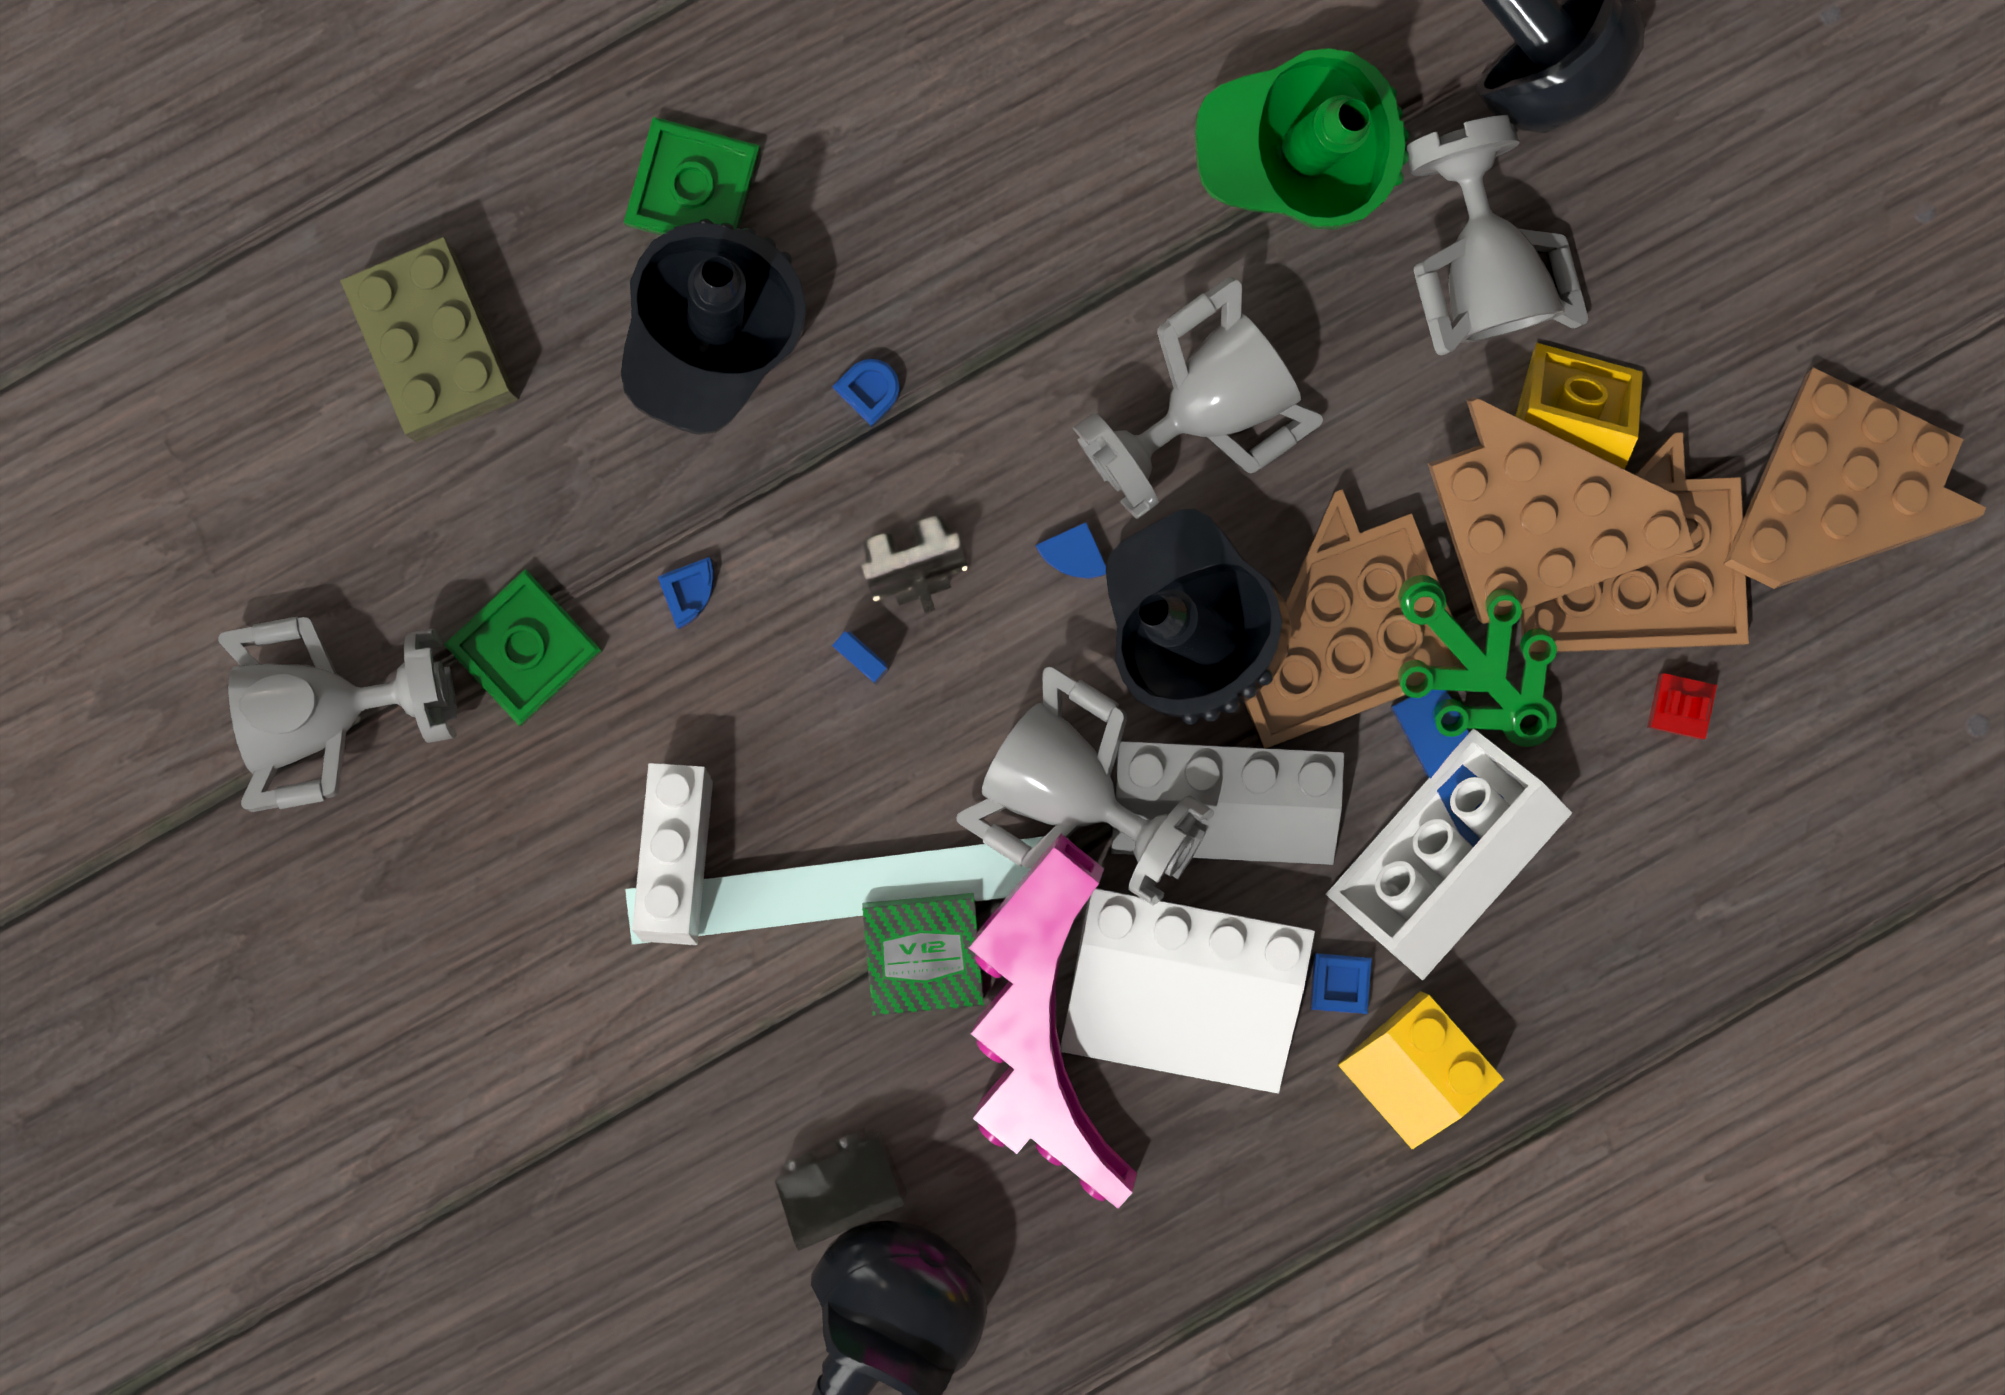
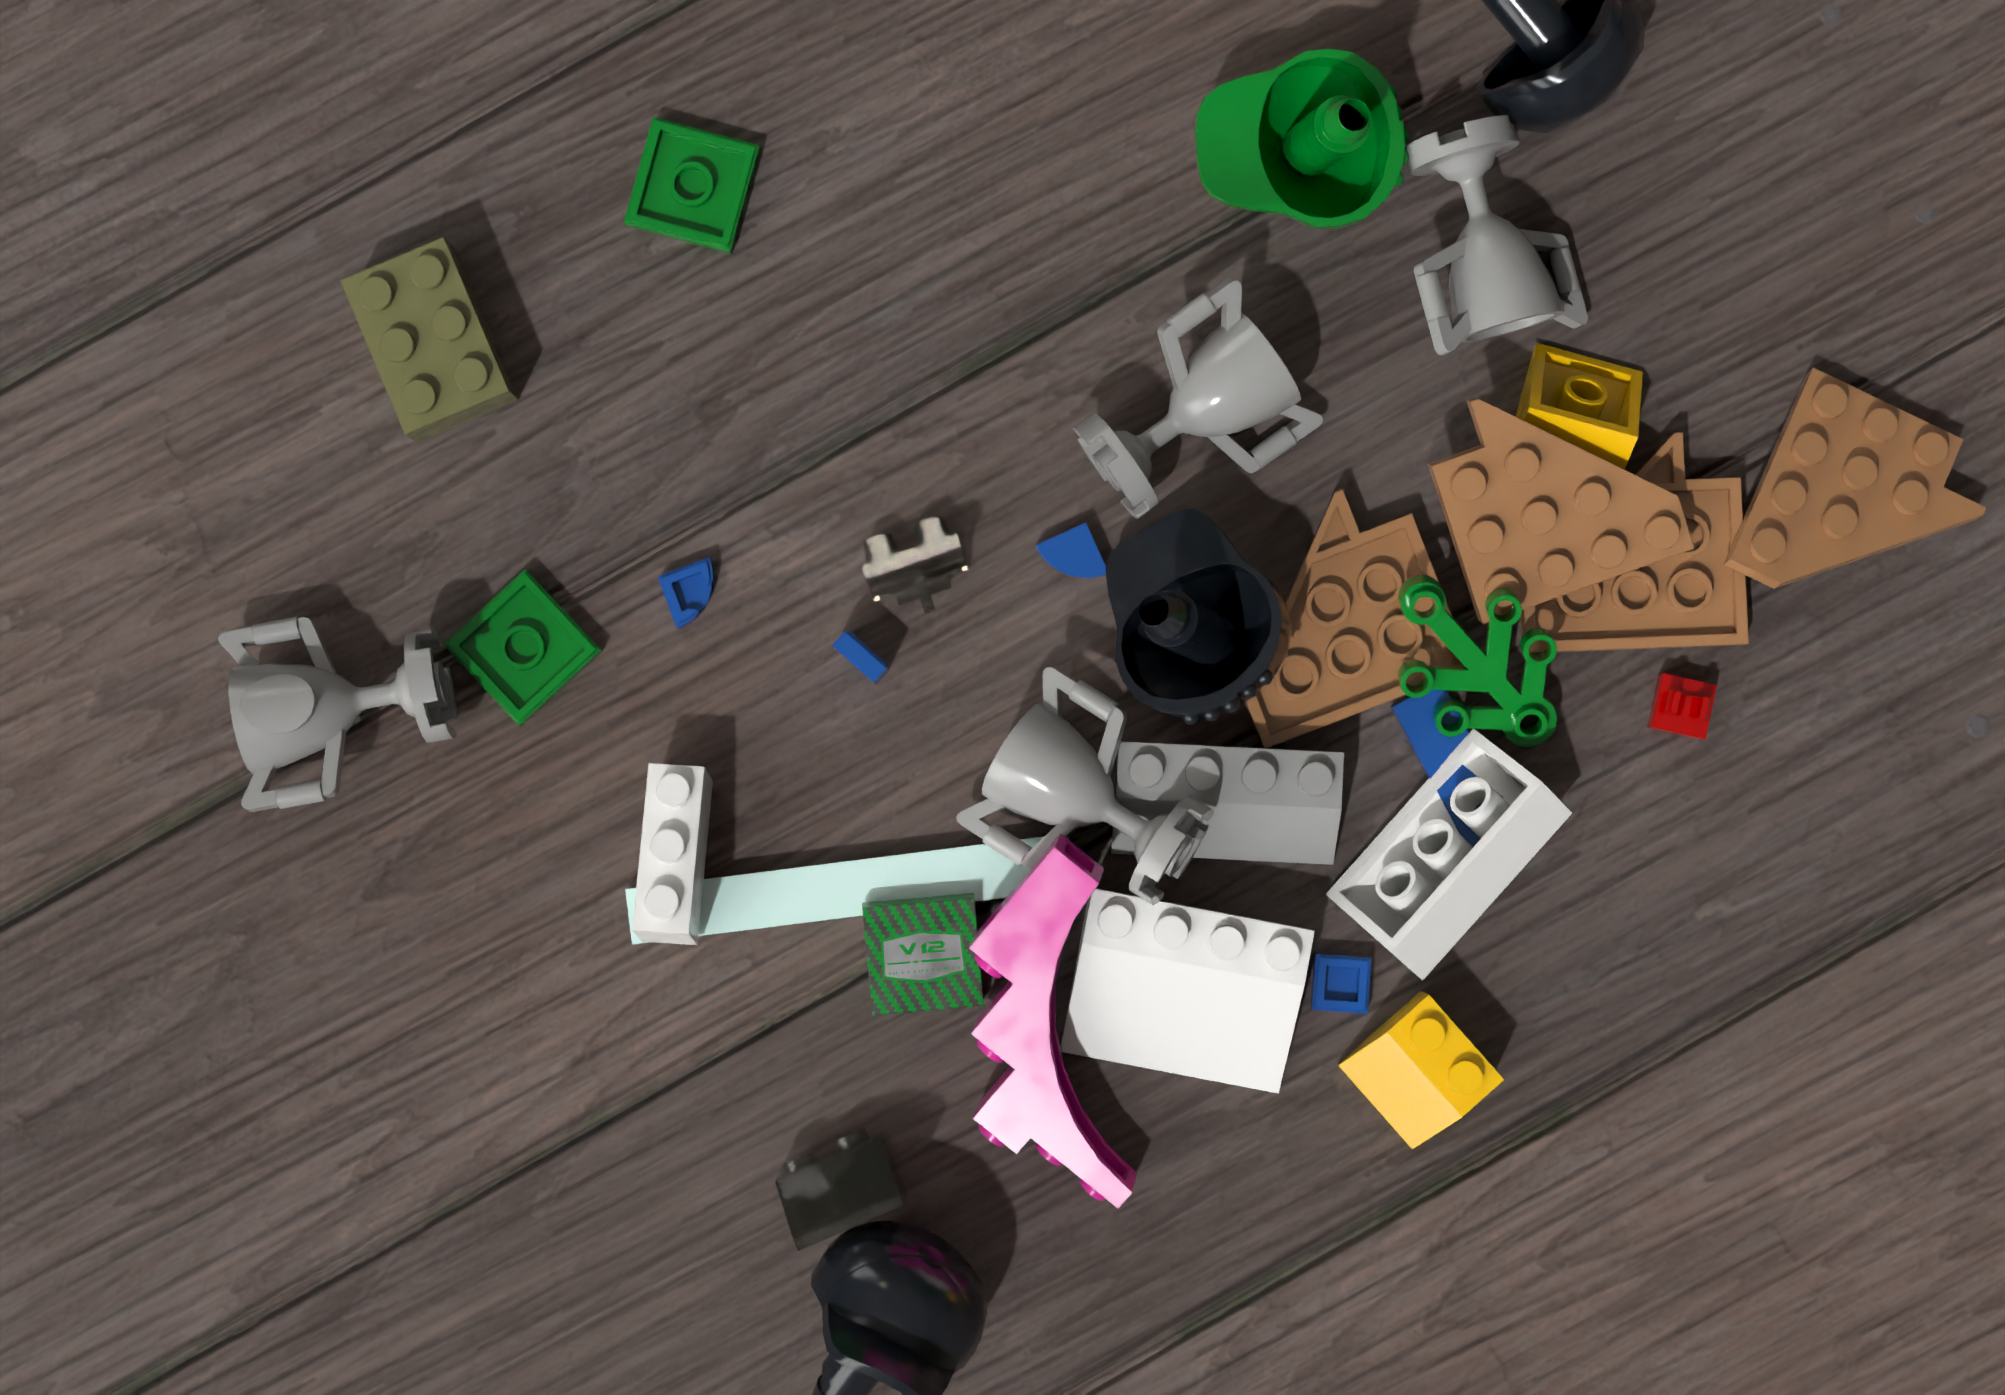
black piece [621,219,807,435] -> none
blue tile [832,359,900,428] -> none

